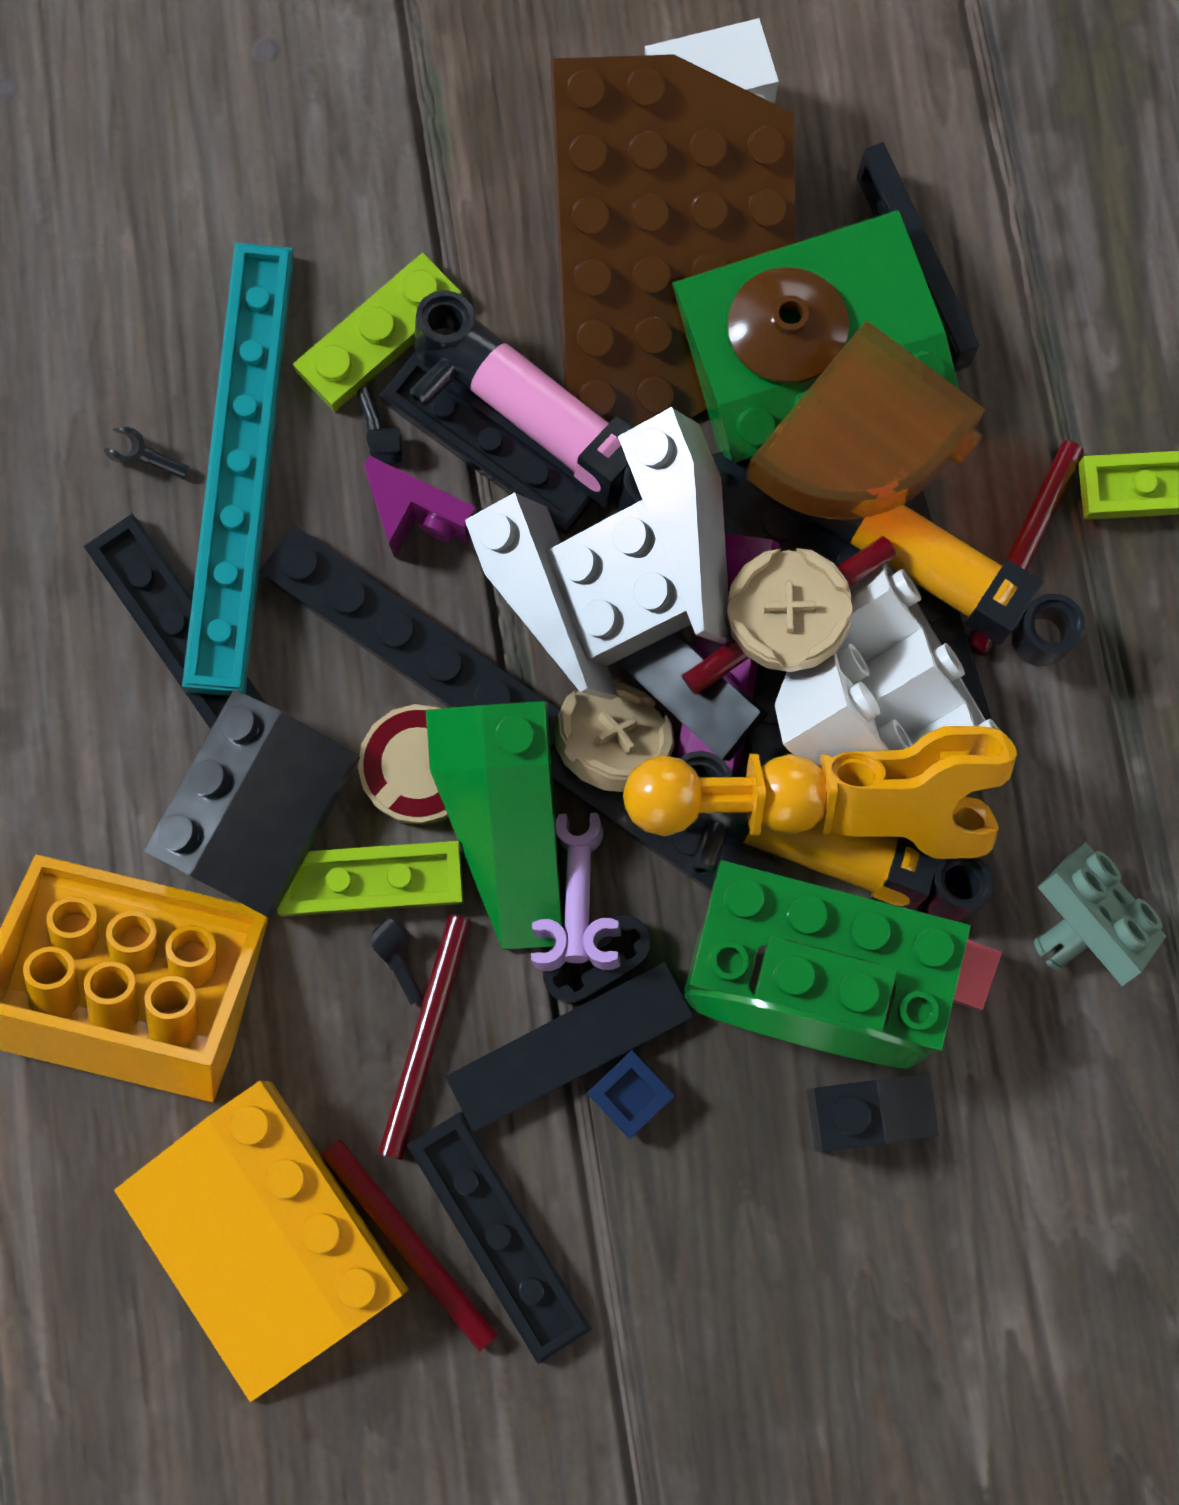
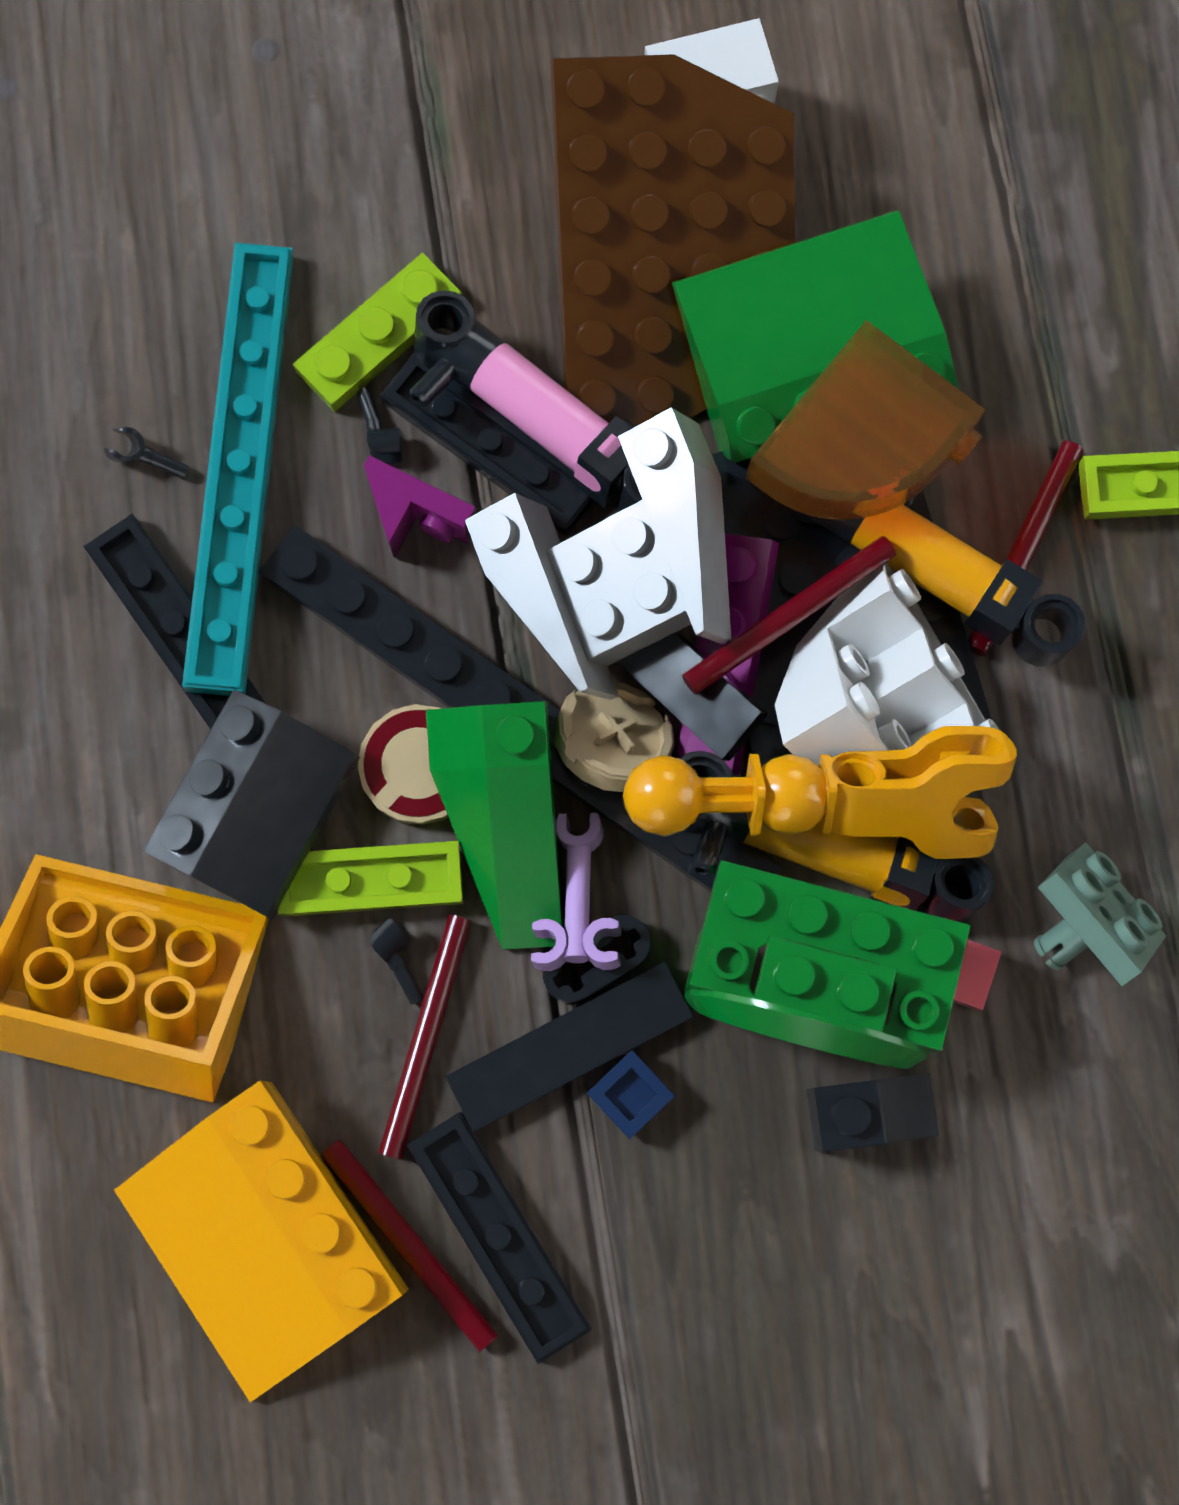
reddish brown dish [727,267,849,384] -> none
tan tile [727,548,853,672] -> none
black tile [856,142,980,372] -> none

